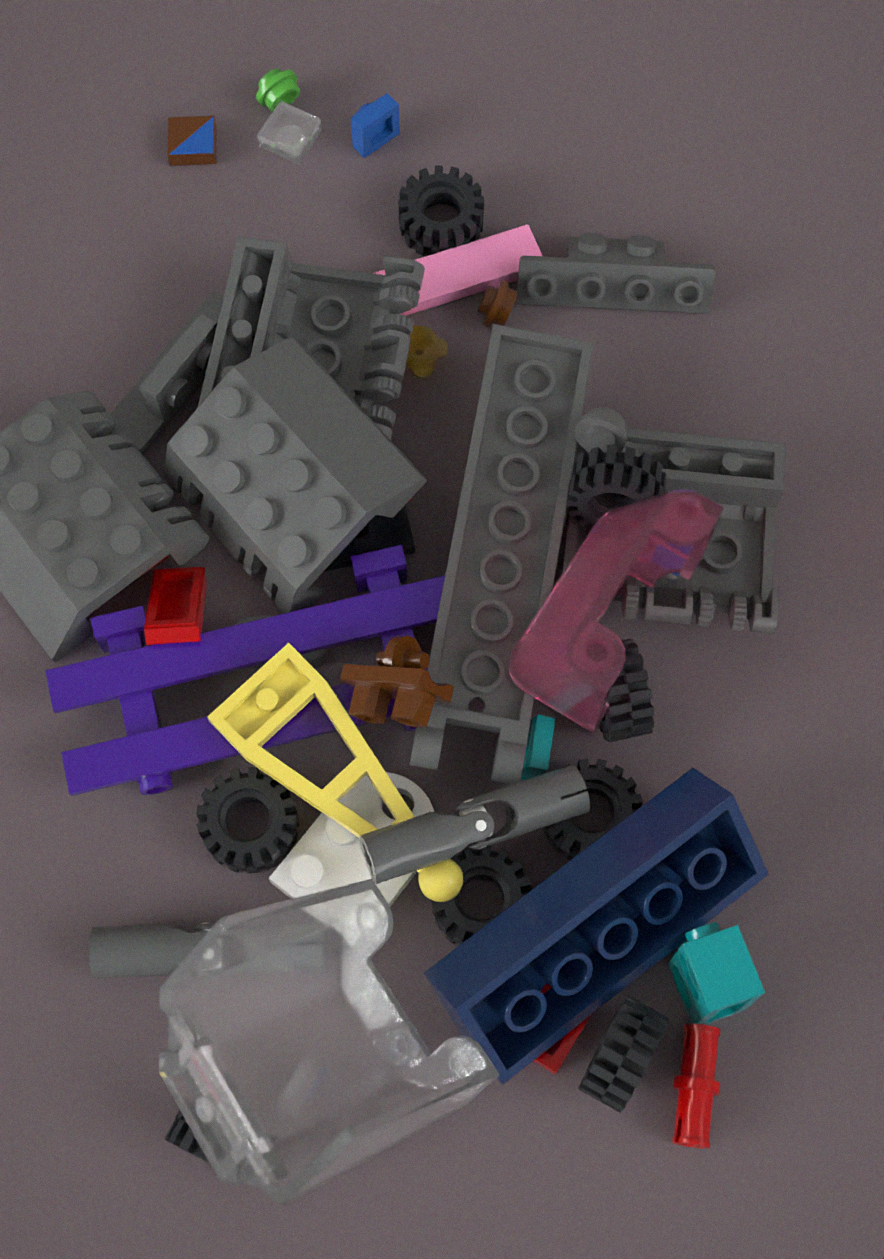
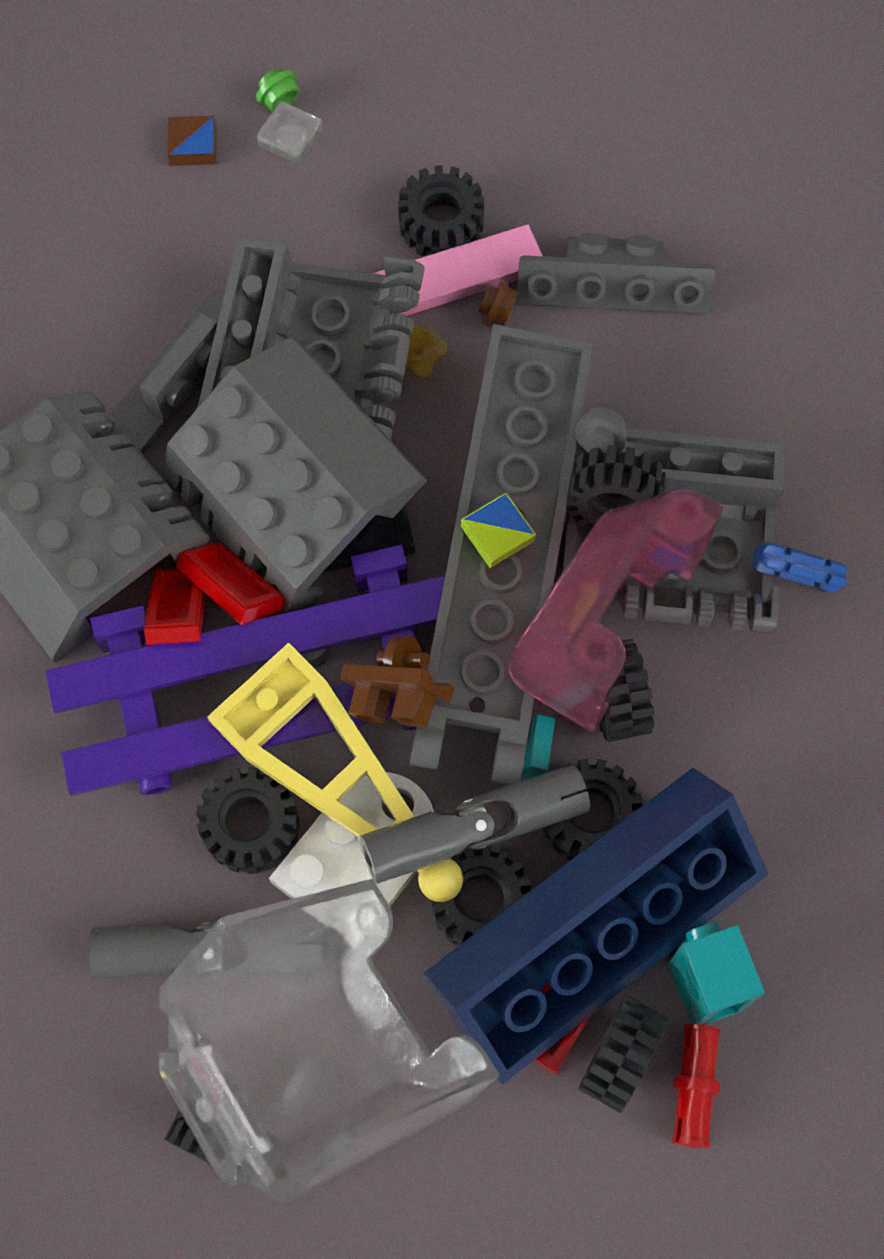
blue plate [350,93,400,158] -> none
none -> red tile [176,542,285,625]
none -> lime tile [460,493,536,568]
none -> blue axle [752,541,847,592]

